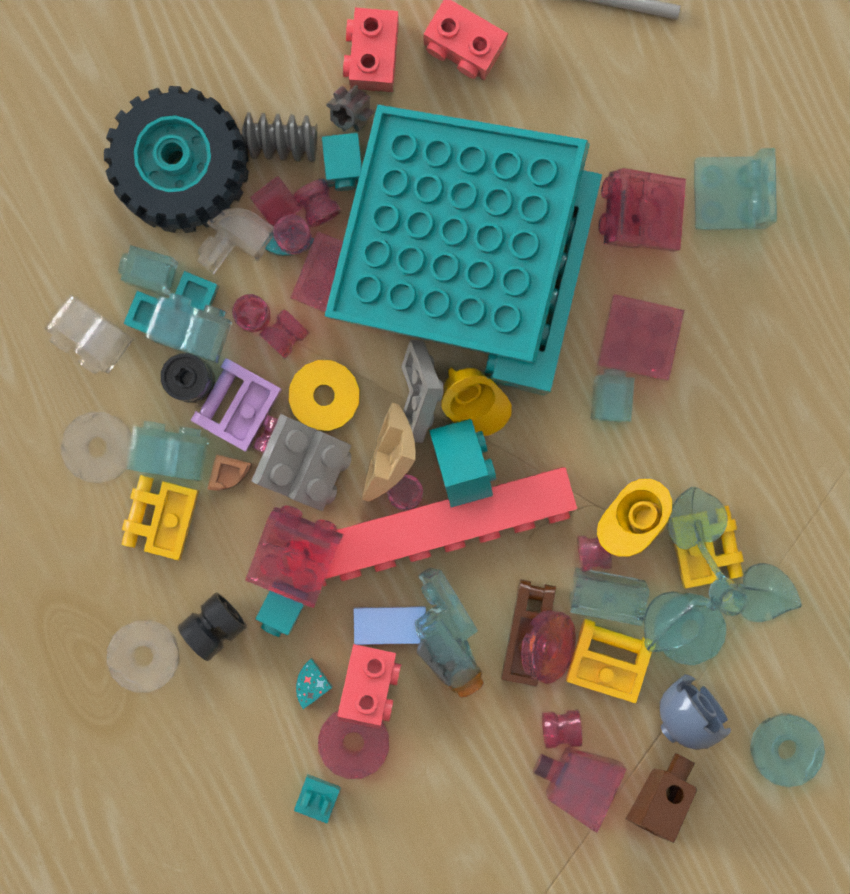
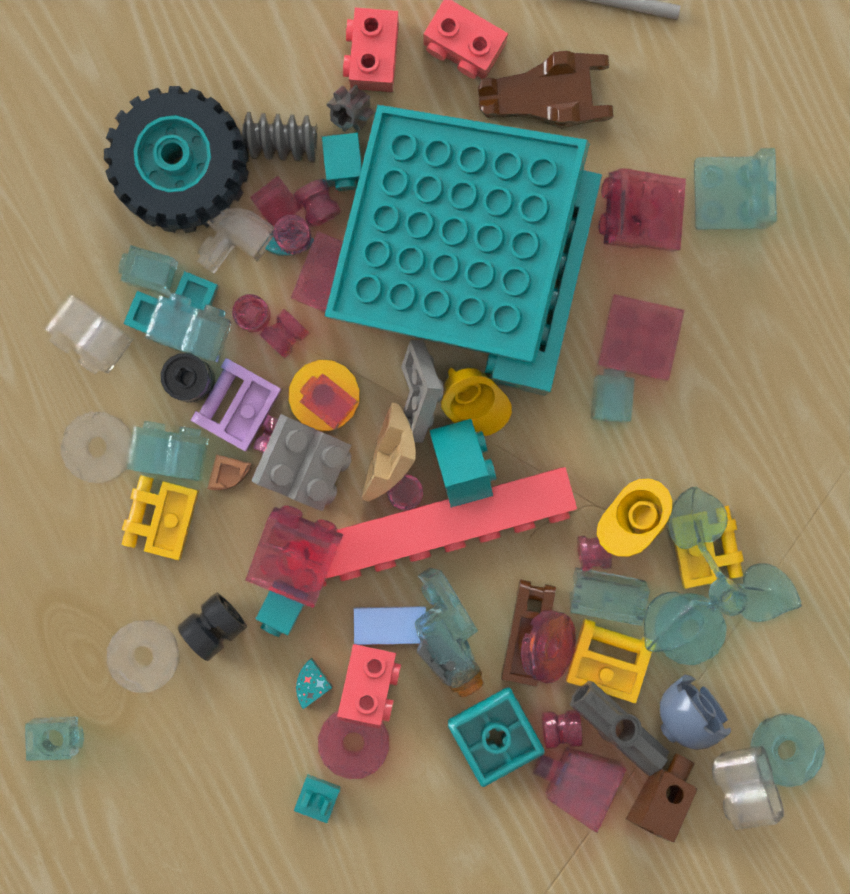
none -> clear light blue brick [25,716,84,761]
none -> clear pink brick [299,373,358,430]
none -> teal brick [448,687,545,787]
none -> reddish brown animal [478,50,614,129]
none -> dark grey piece [569,681,669,776]
none -> clear brick [712,745,784,830]

